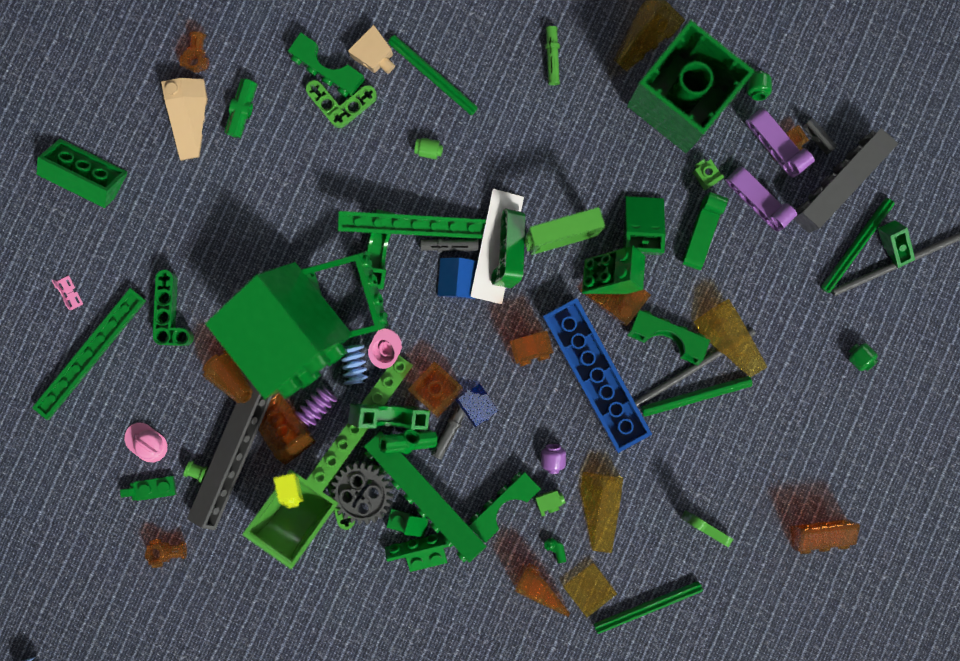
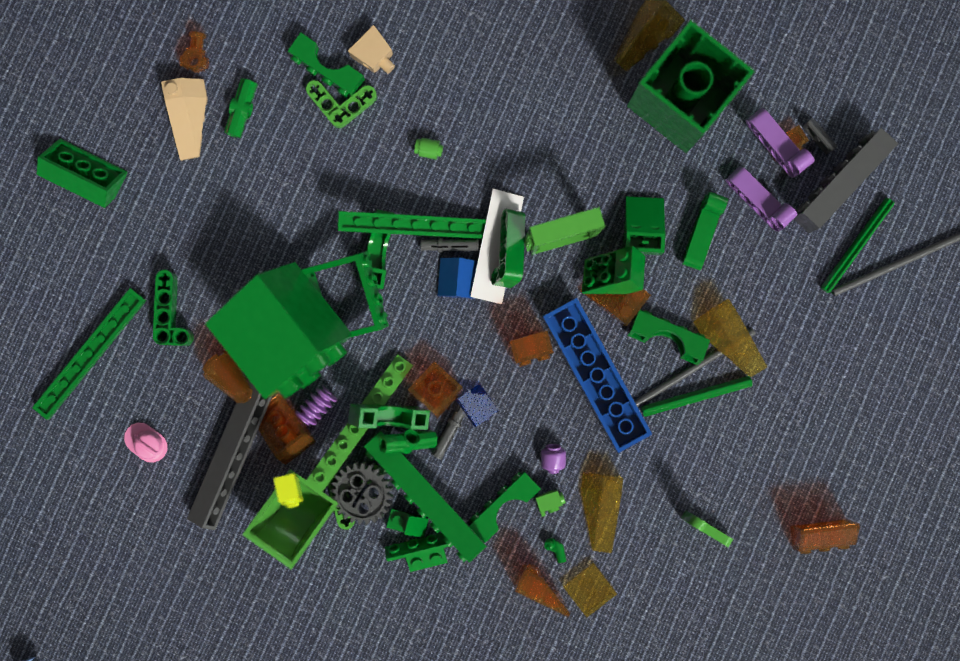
bright pink piece [52,276,83,310] -> none
green hinge [120,476,177,501] -> none
clear orange connector [145,539,187,568] -> none
bright green bush [184,460,209,483] -> none
light blue piece [341,345,368,385] -> none
bright pink piece [368,328,402,369] -> none
green axle [388,35,478,115] -> none
bright green pin [545,26,560,85] -> none
green axle [594,581,703,634] -> none
bright green brick [692,159,724,191] -> none
green head [747,71,772,101] -> none
green head [848,343,878,372] -> none
green slope [878,220,915,268] -> none

